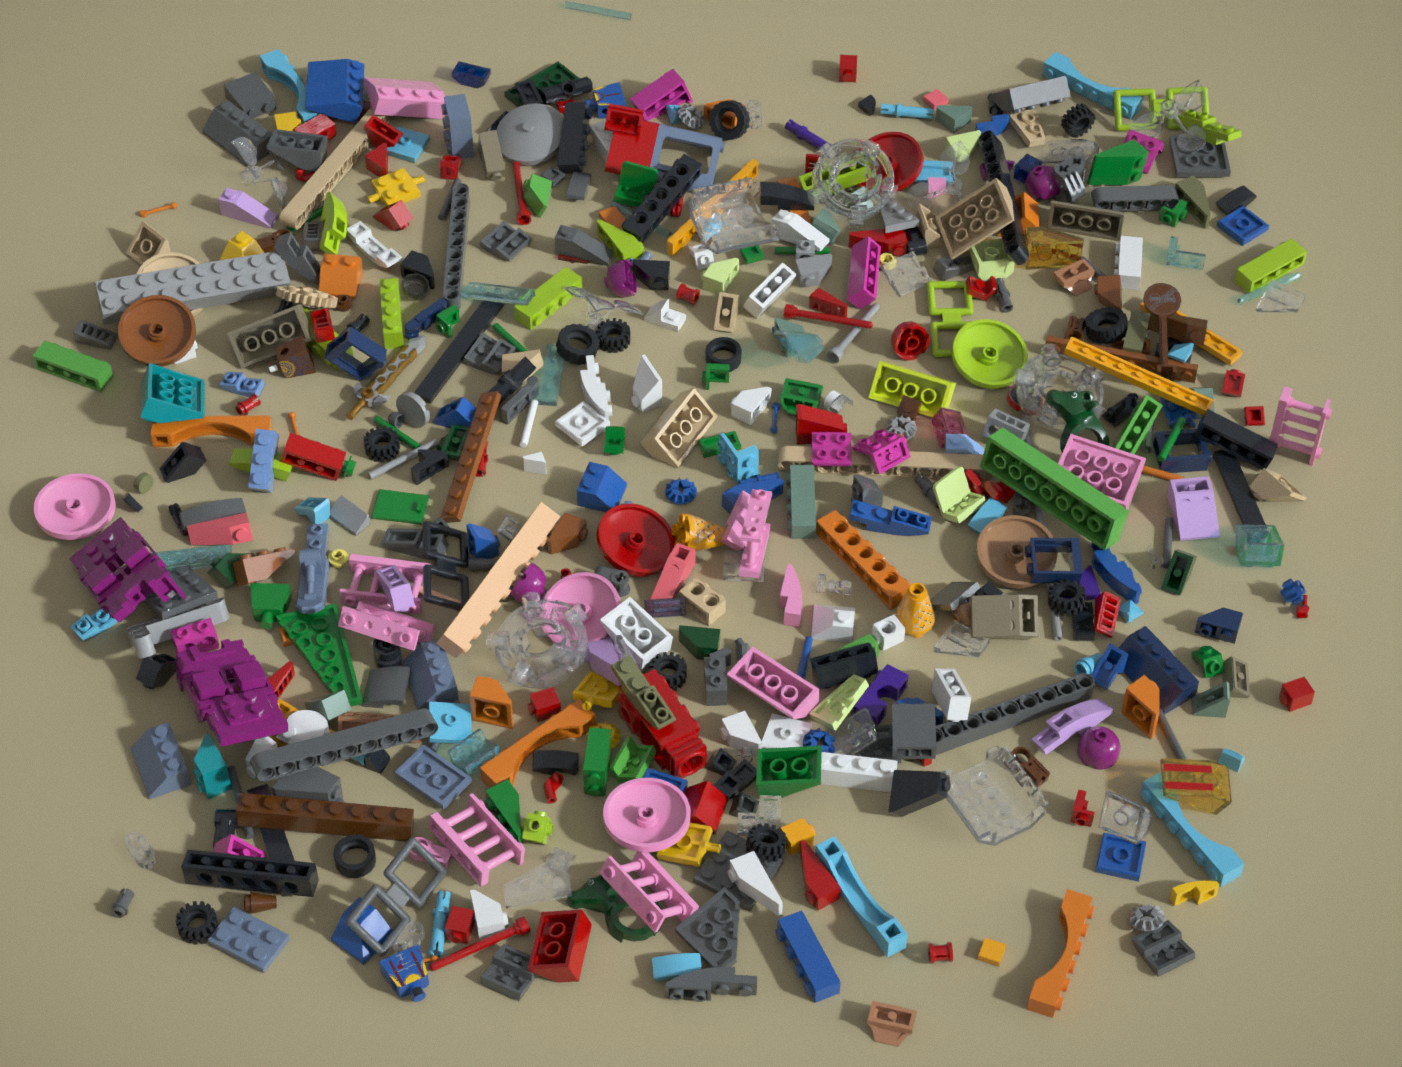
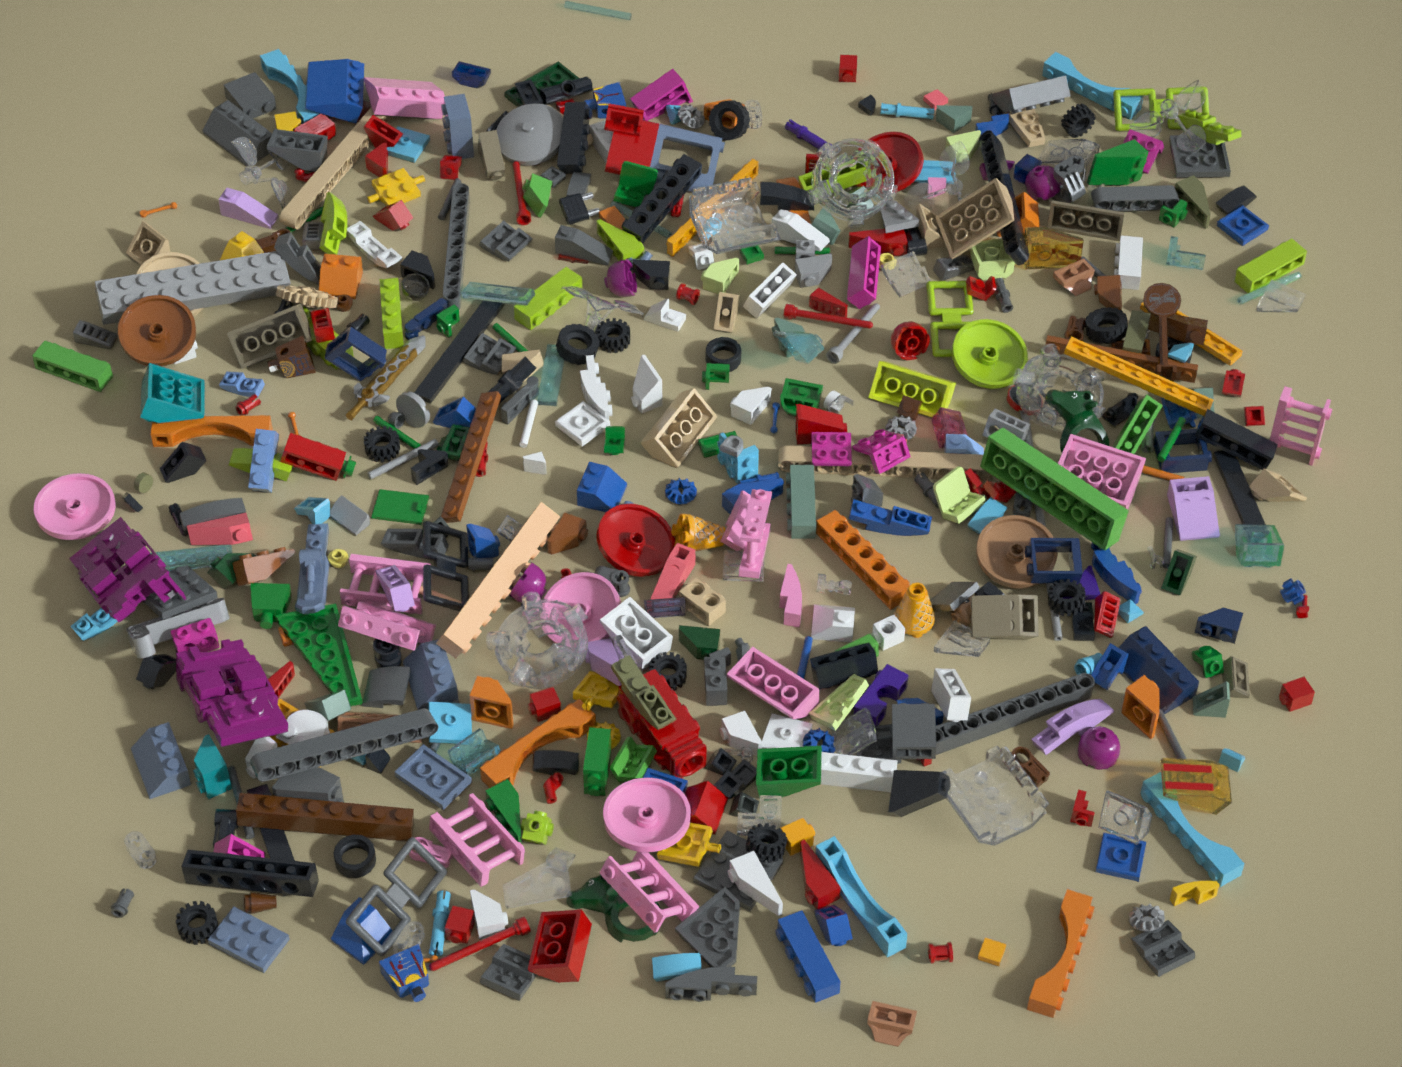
none -> black piece [559,192,600,225]
none -> light grey tile [720,436,743,458]
none -> blue slope [814,905,853,946]

